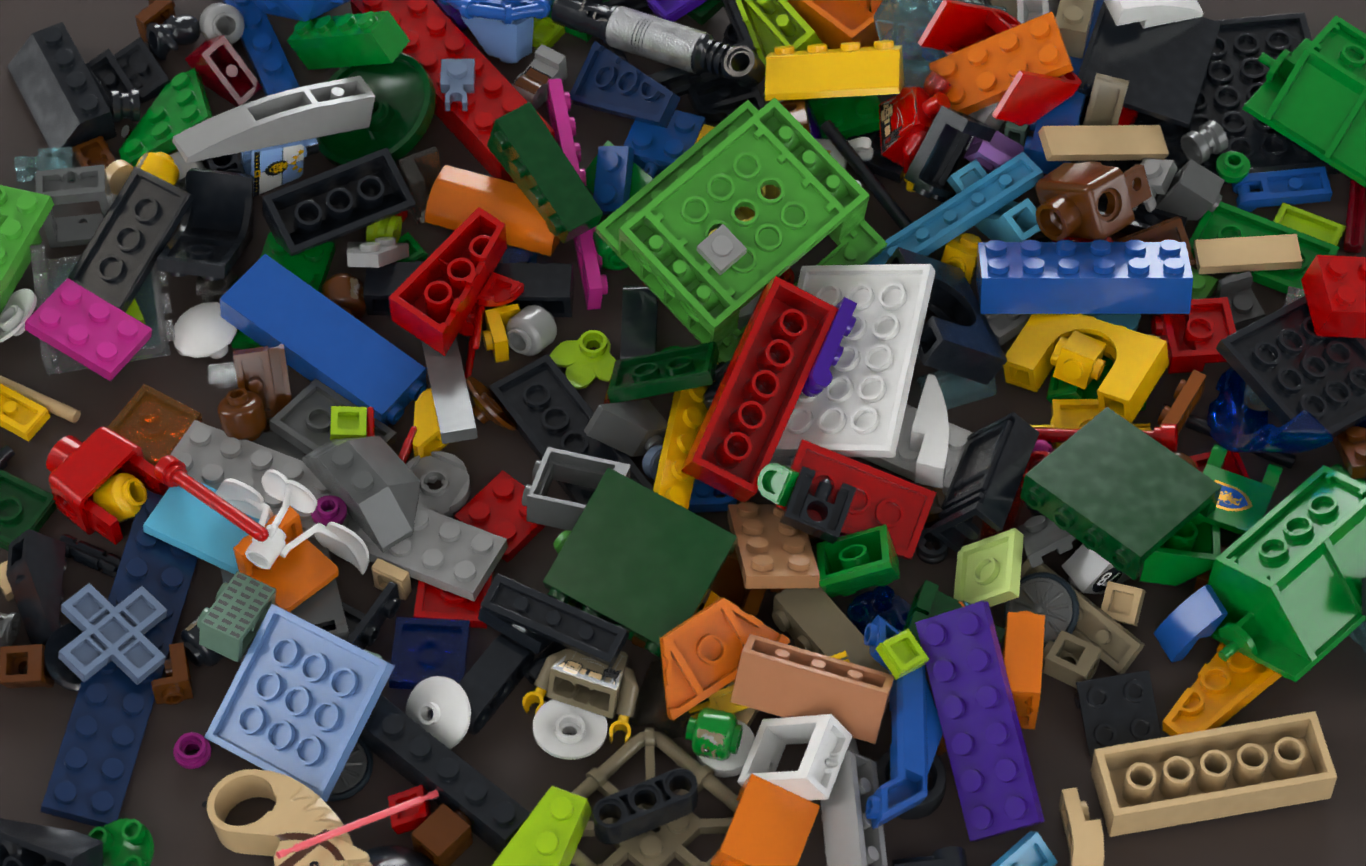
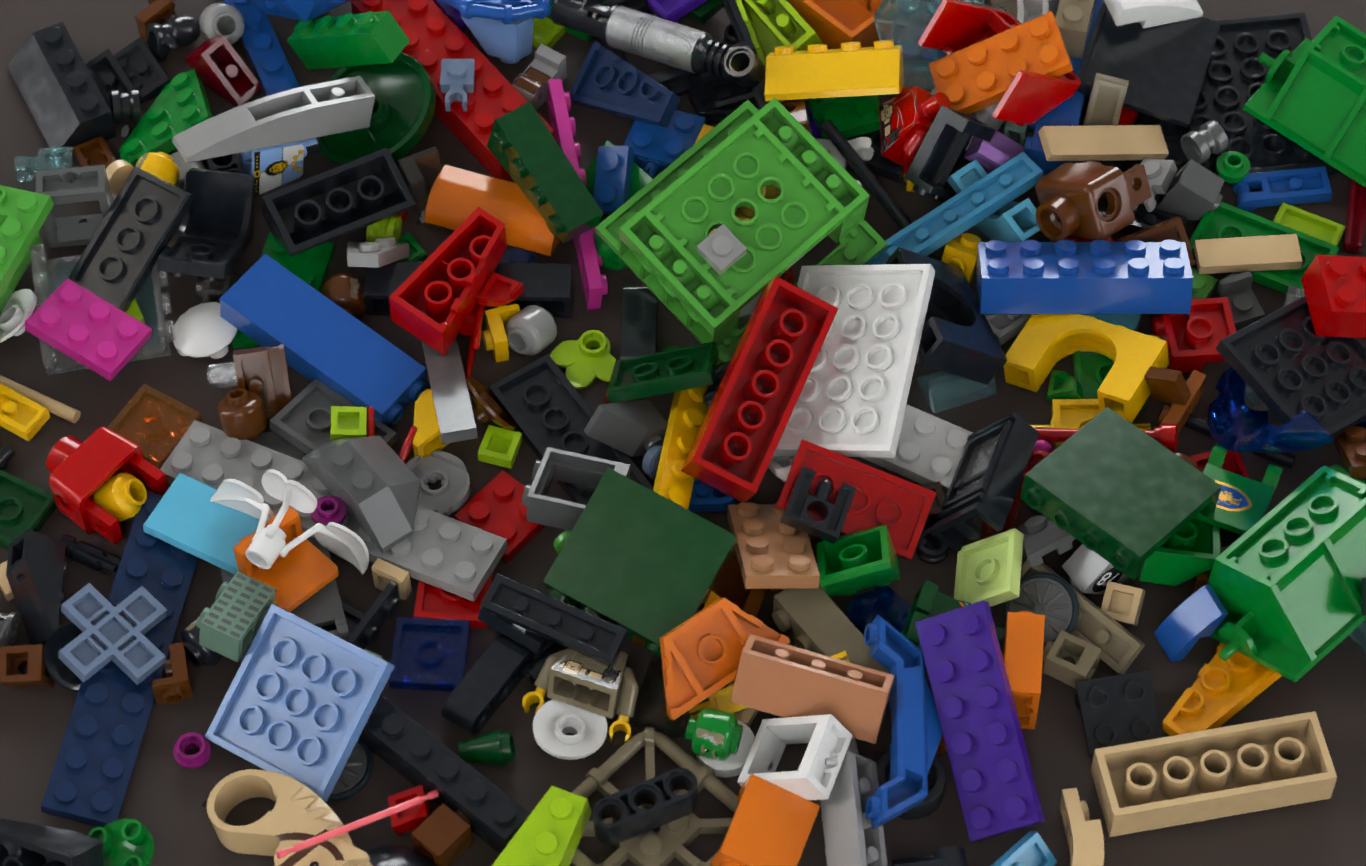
red piece [154,455,269,542] -> none
white dish [406,676,471,749] -> none
green tile [757,463,800,506] -> none
dark purple plate [802,297,857,397] -> none
lime tile [876,629,929,680] -> none
white slope [909,374,949,489] -> none
clear red hinge [924,70,953,97] -> none
yellow brick [1050,331,1107,390] -> none
none -> dark green cone [459,729,516,766]
none -> lime plate [477,425,523,469]
none -> reddish brown tile [1144,367,1191,405]

